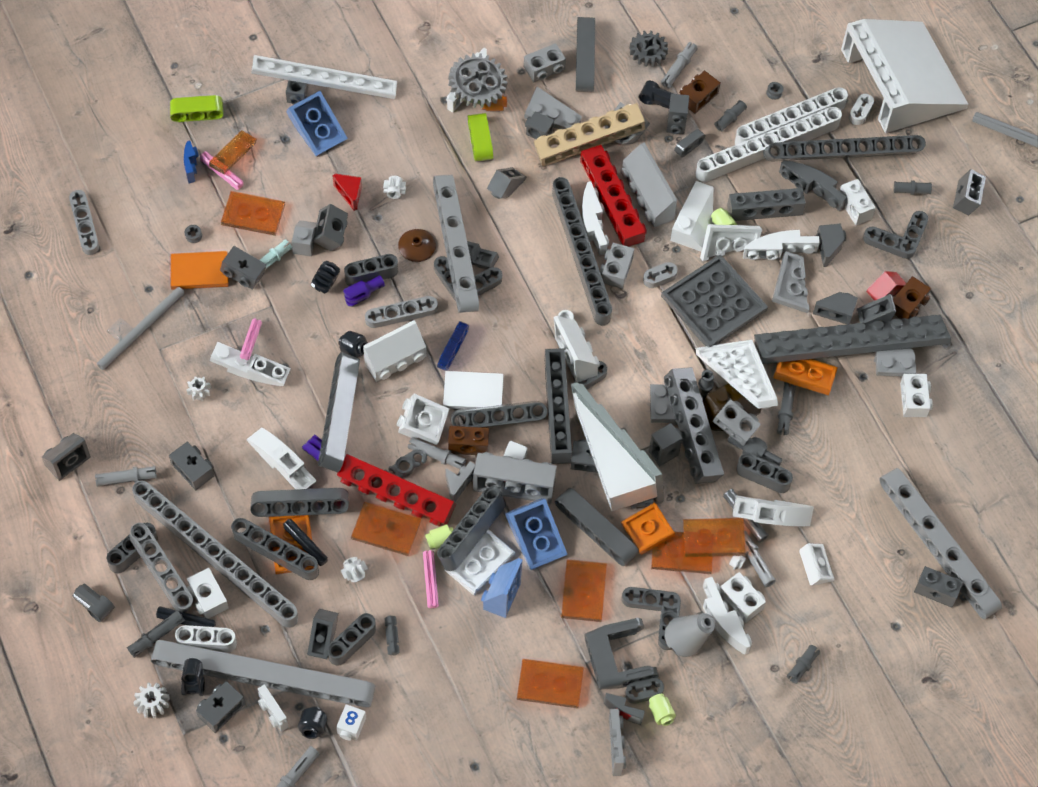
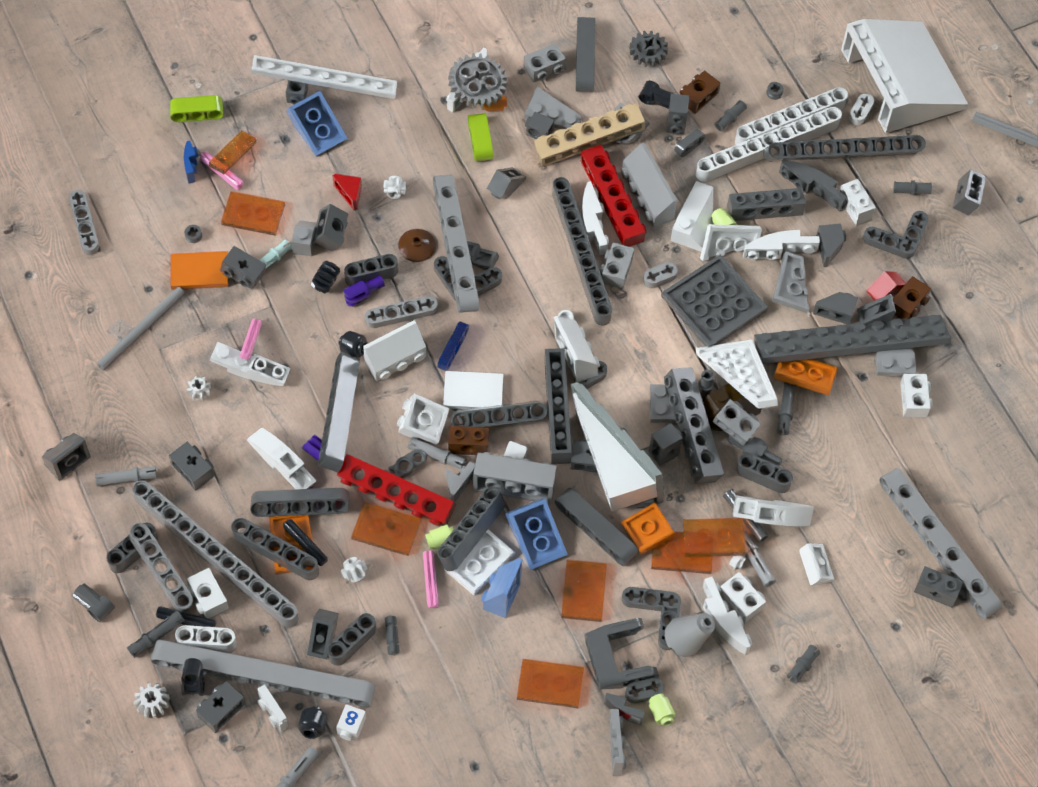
light grey pin [661,42,698,88] -> none

